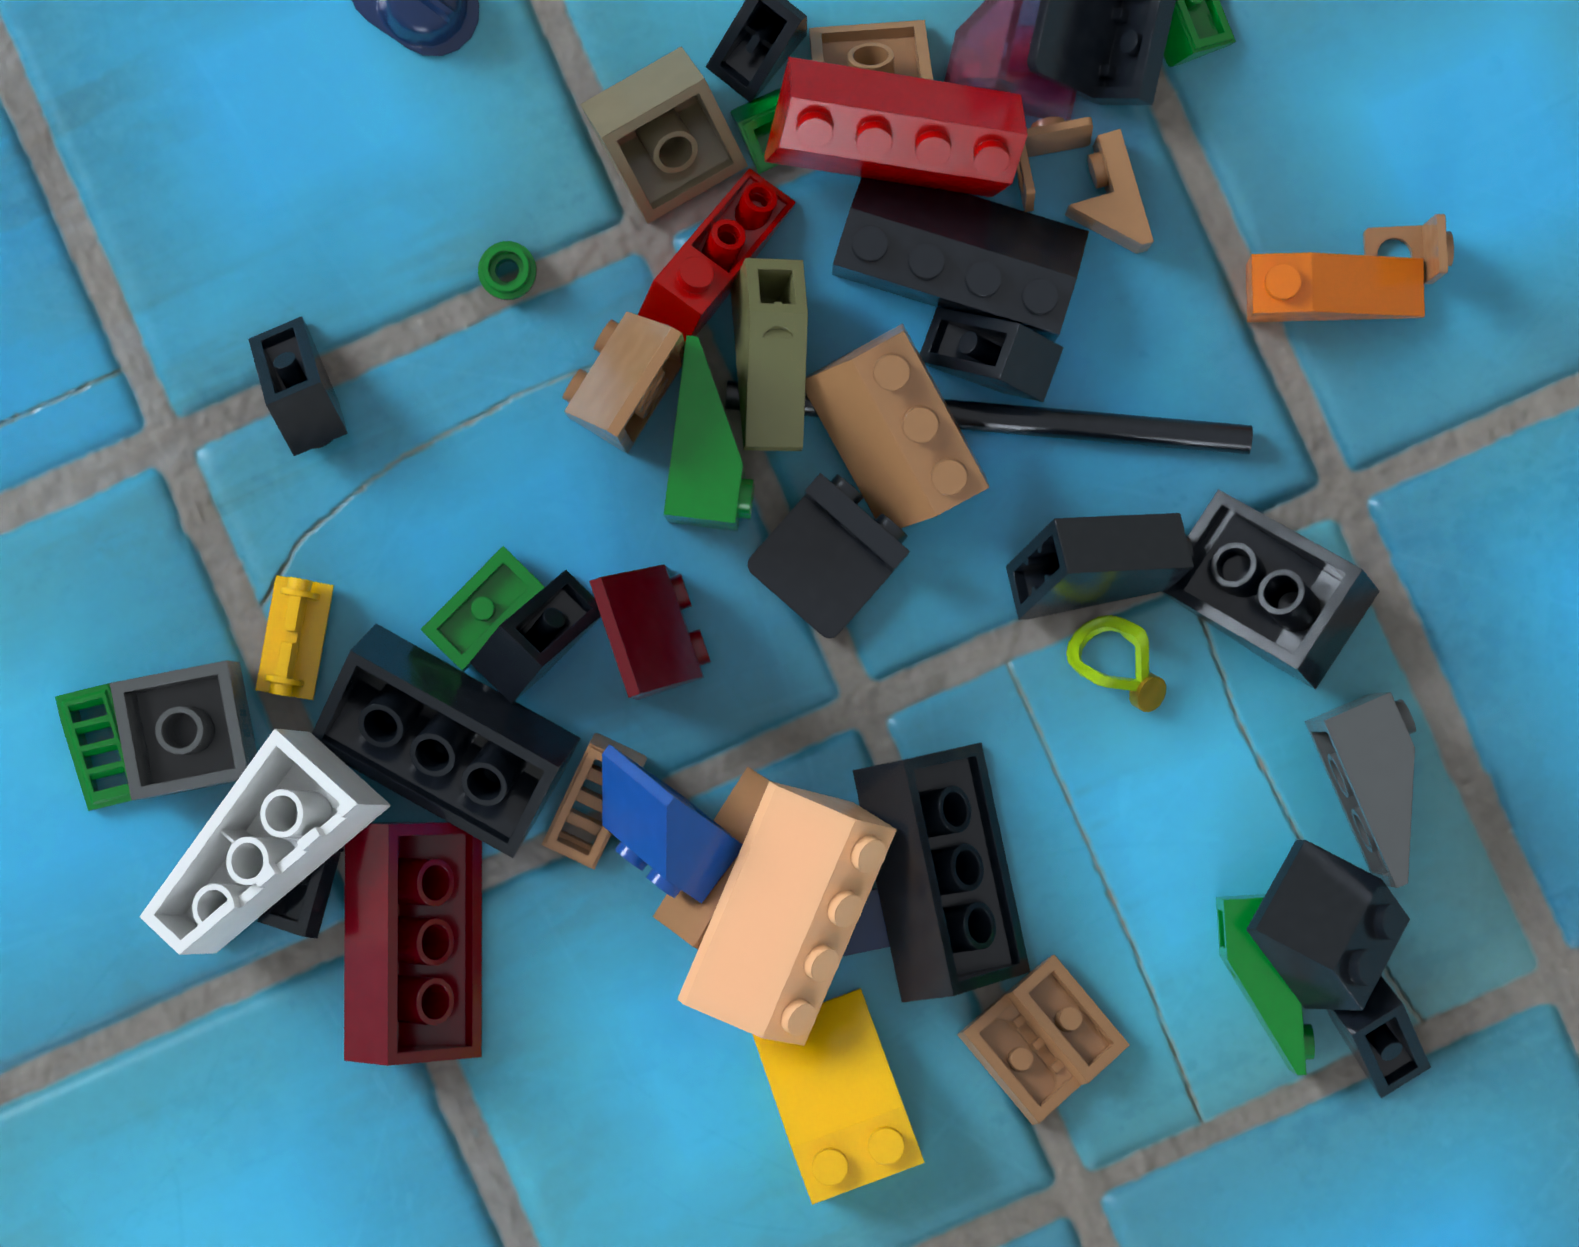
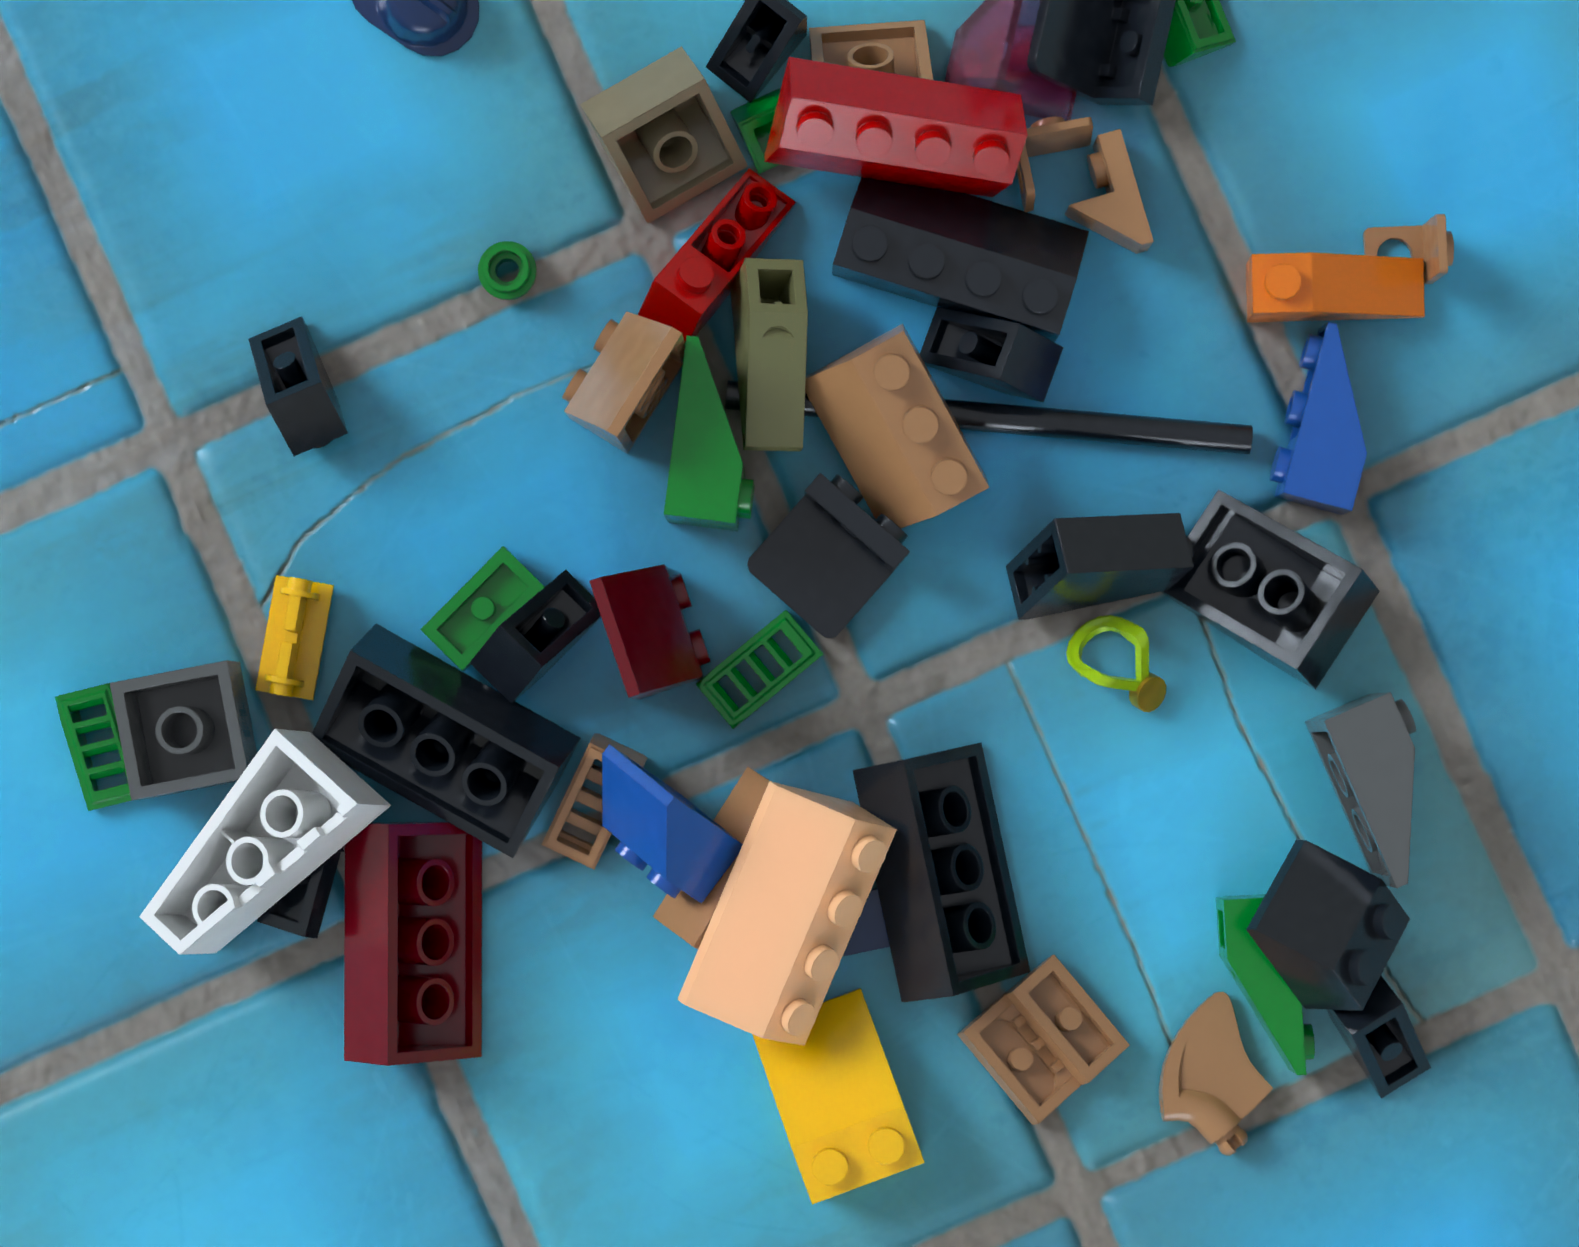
none -> green slope [696,610,824,729]
none -> medium nougat arm [1159,992,1273,1156]
none -> blue slope [1270,321,1367,515]

